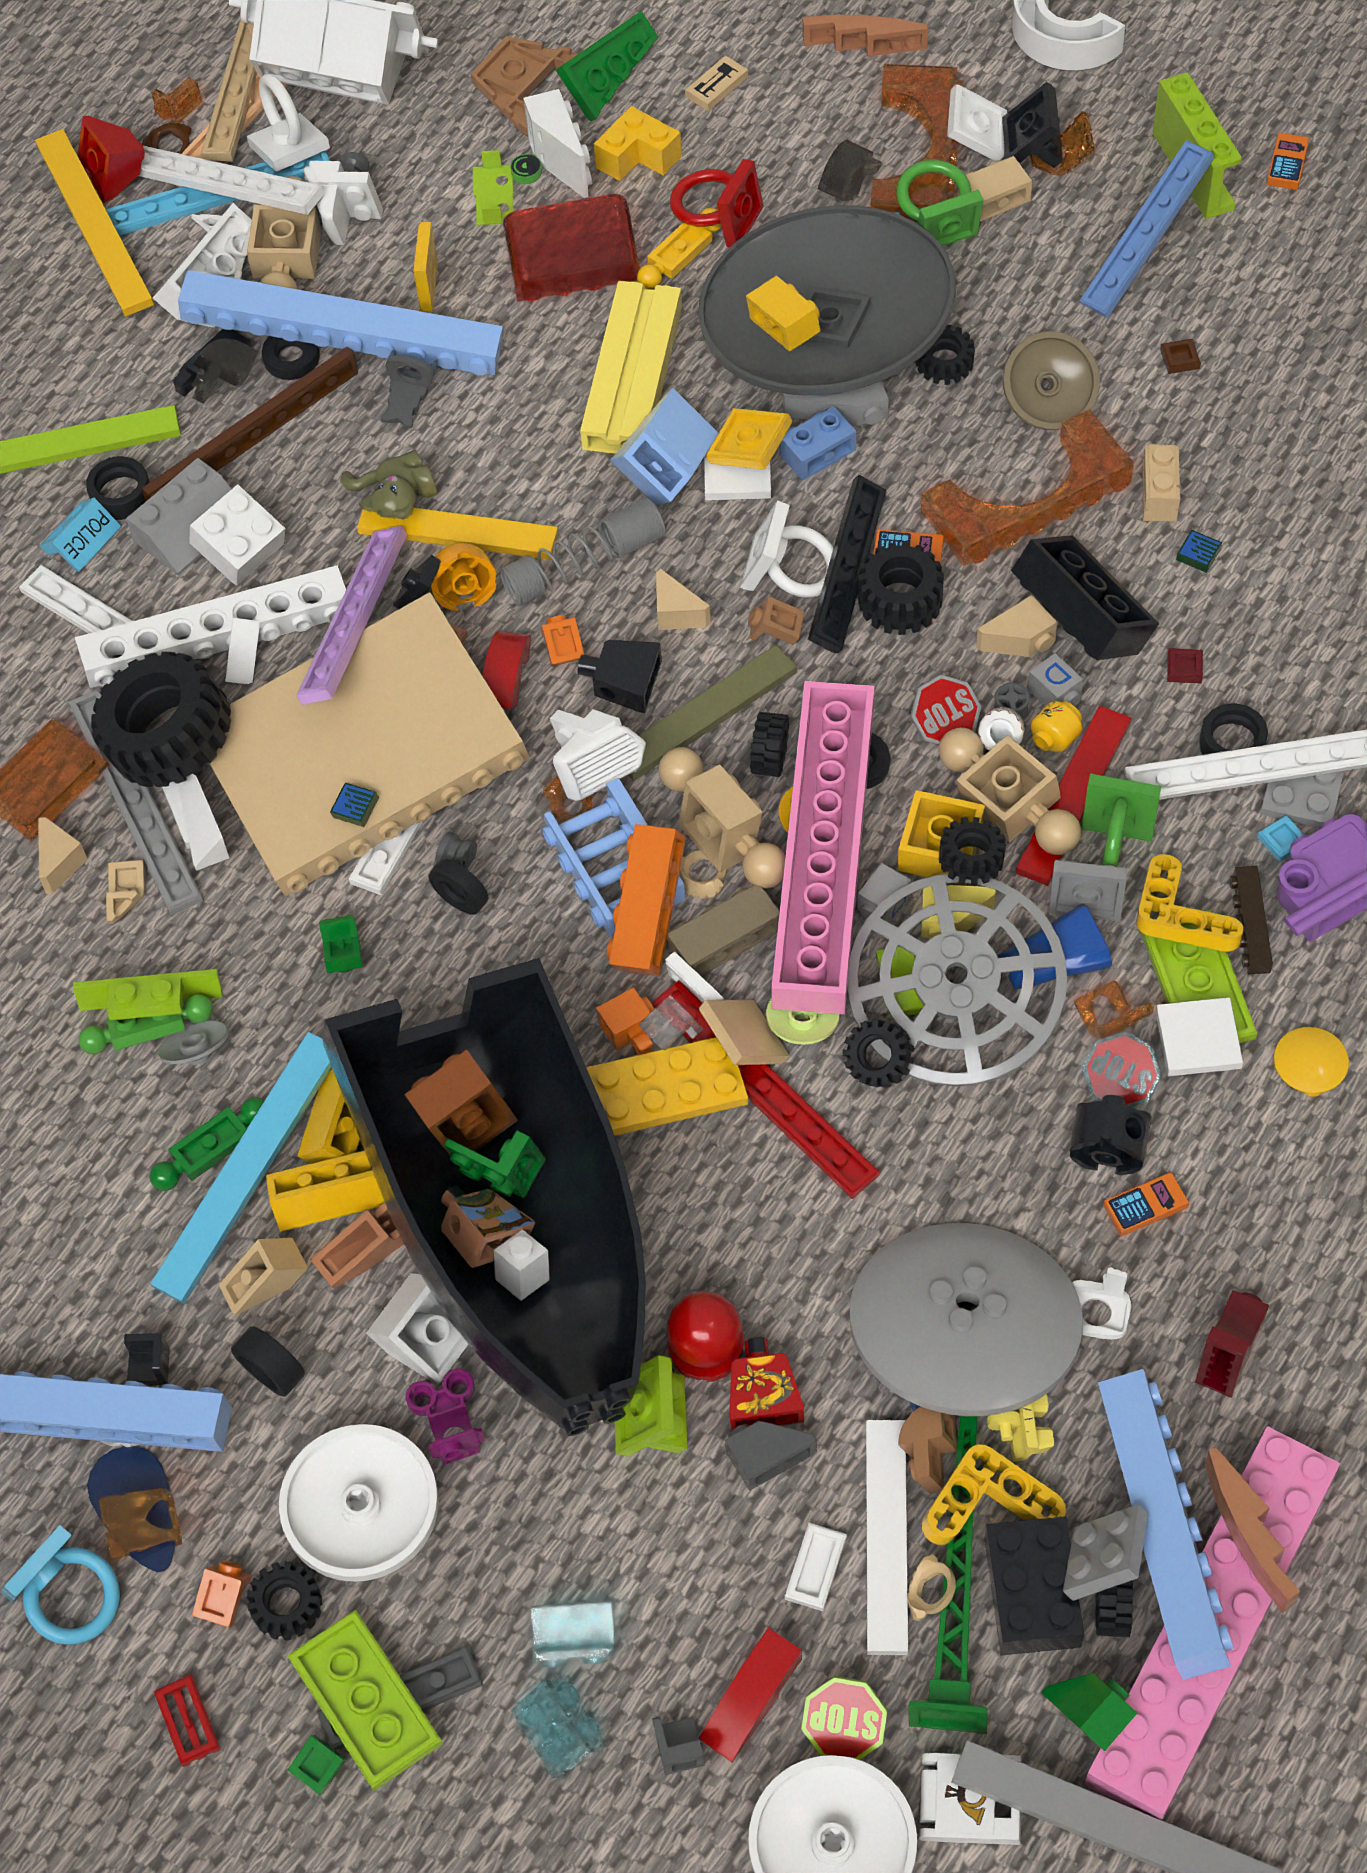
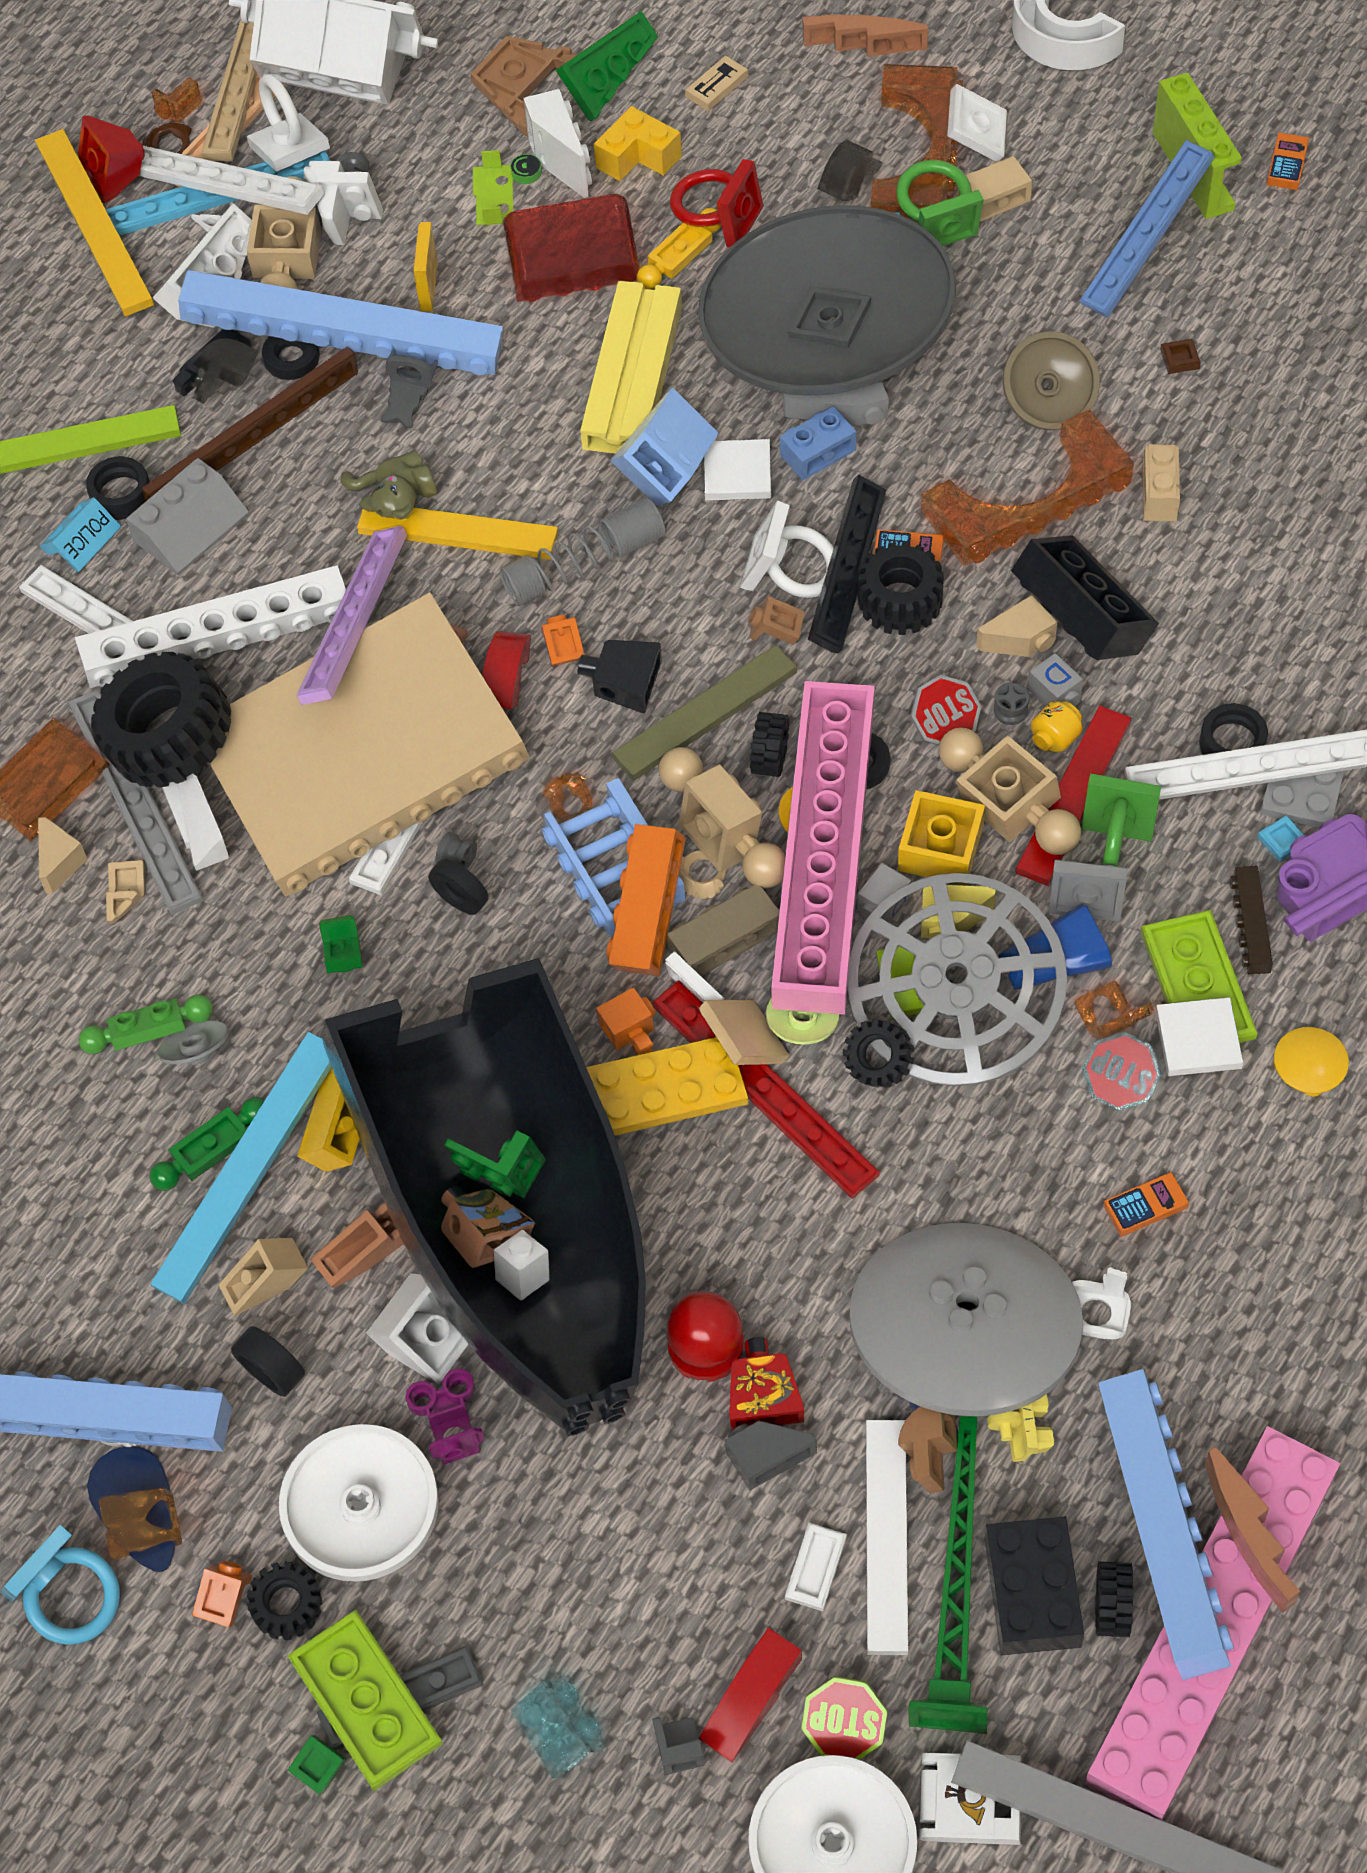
lime bracket [73,969,223,1020] -> none
black panel [124,1333,170,1386] -> none
red tile [153,1674,221,1767] -> none
white brick [189,484,285,586] -> none
white sticker [225,618,260,684] -> none
yellow brick [266,1151,385,1232] -> none
tile [330,782,379,827] -> none
black plate [393,555,441,609] -> none
dark orange brick [404,1050,518,1156] -> none
light orange cylinder [430,543,497,611] -> none
clear light blue bracket [531,1600,615,1667] -> none
white piece [550,709,646,801] -> none
lime bracket [615,1355,688,1456] -> none
clear panel [639,995,703,1050] -> none
tan slope [656,569,711,630] -> none
yellow tile [705,408,793,470] -> none
yellow brick [746,275,821,352] -> none
tan piece [907,1554,956,1621] -> none
black tyre [916,325,975,385] -> none
yellow beam [922,1444,1066,1545] -> none
black tyre [939,817,1006,885] -> none
white head [978,707,1025,751] -> none
black bracket [1002,82,1063,168] -> none
clear orange piece [1030,111,1095,176] -> none
green slope [1041,1673,1137,1751] -> none
light grey plate [1063,1504,1149,1601] -> none
black brick [1069,1095,1152,1175] -> none
yellow beam [1136,854,1243,952] -> none
dark red tile [1167,648,1203,684] -> none
tile [1176,530,1222,573] -> none
dark red arch [1195,1290,1269,1398] -> none

